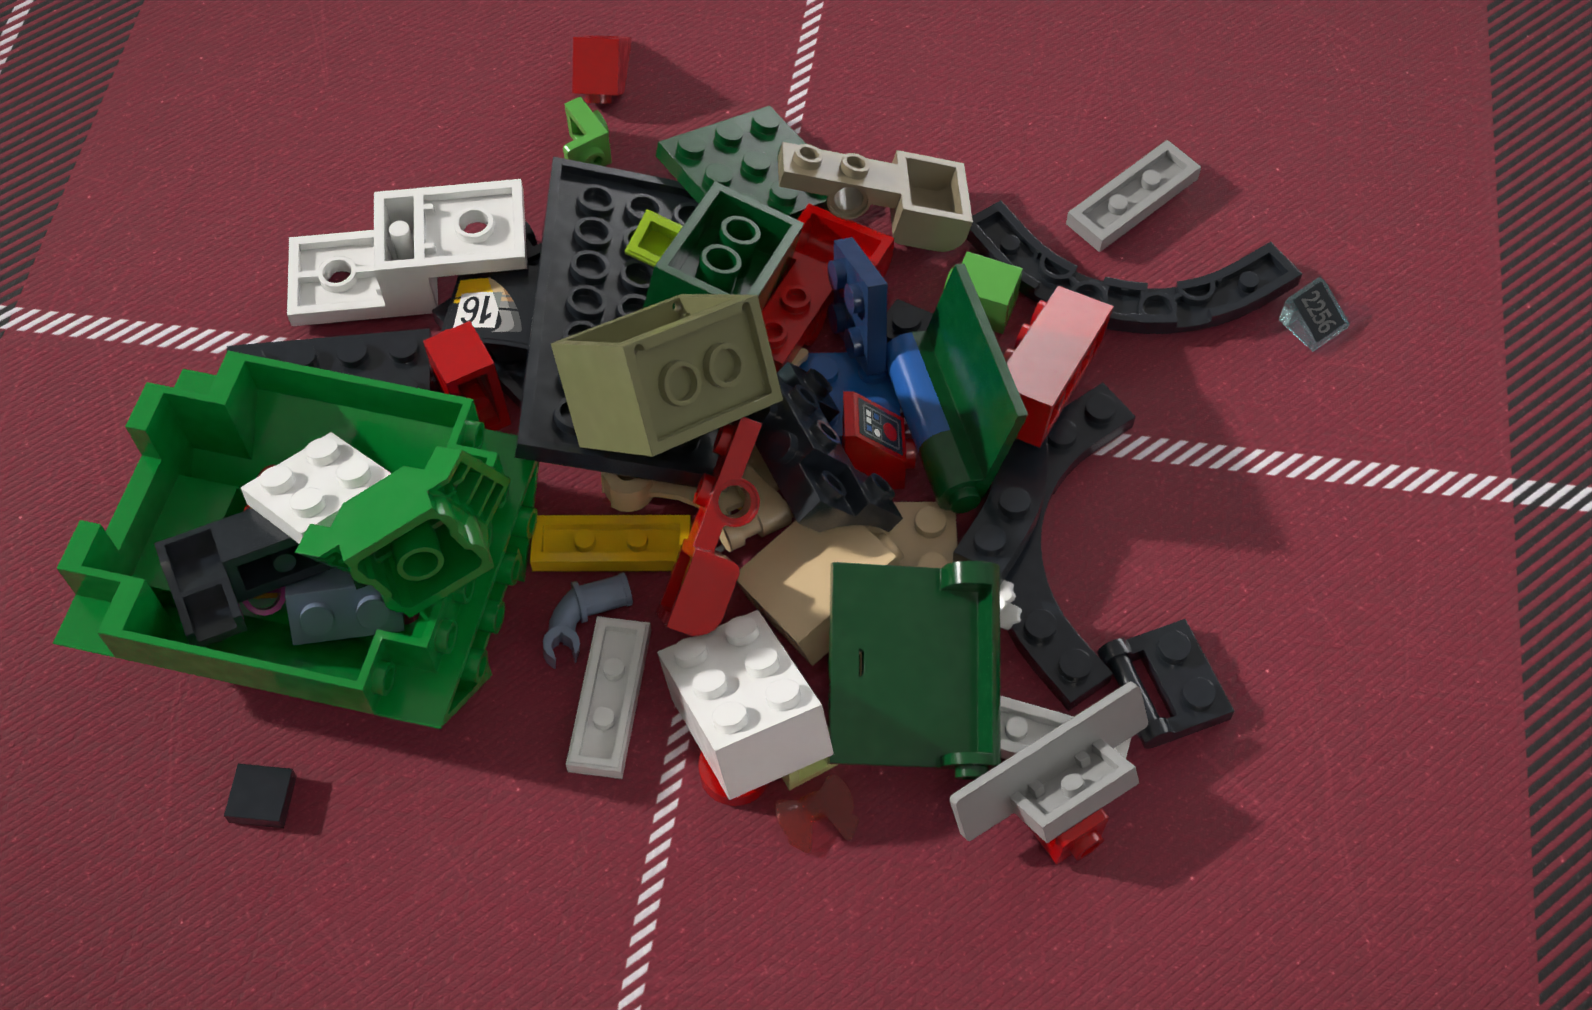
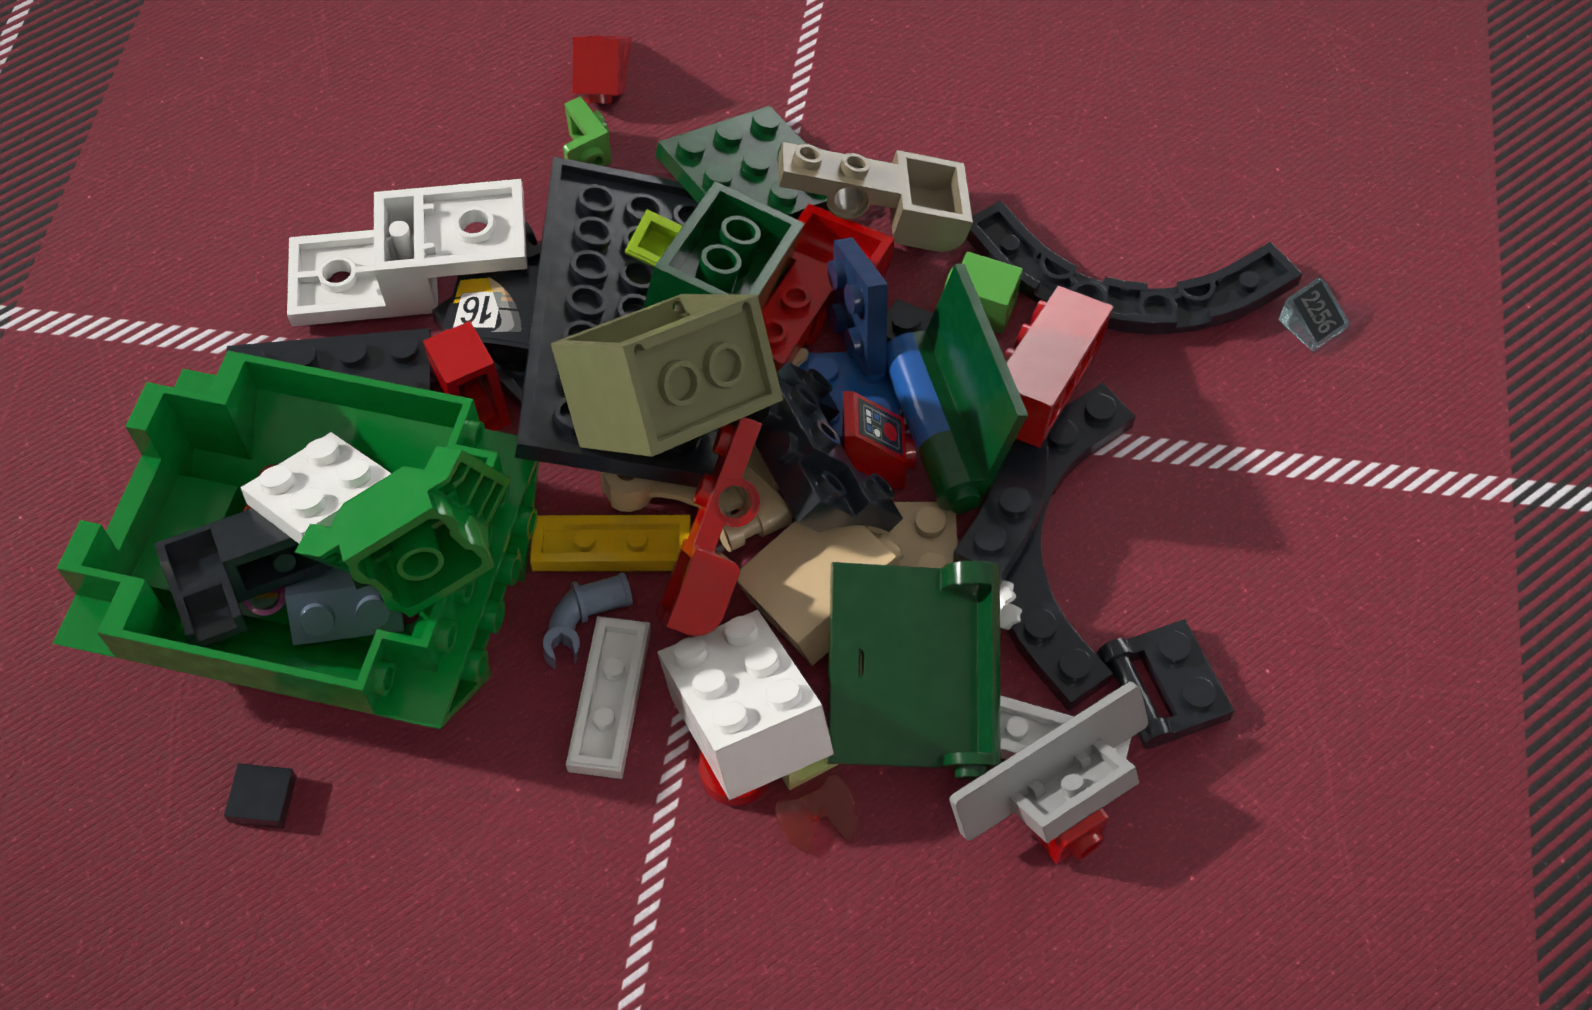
light grey plate [1066,140,1201,252] -> none

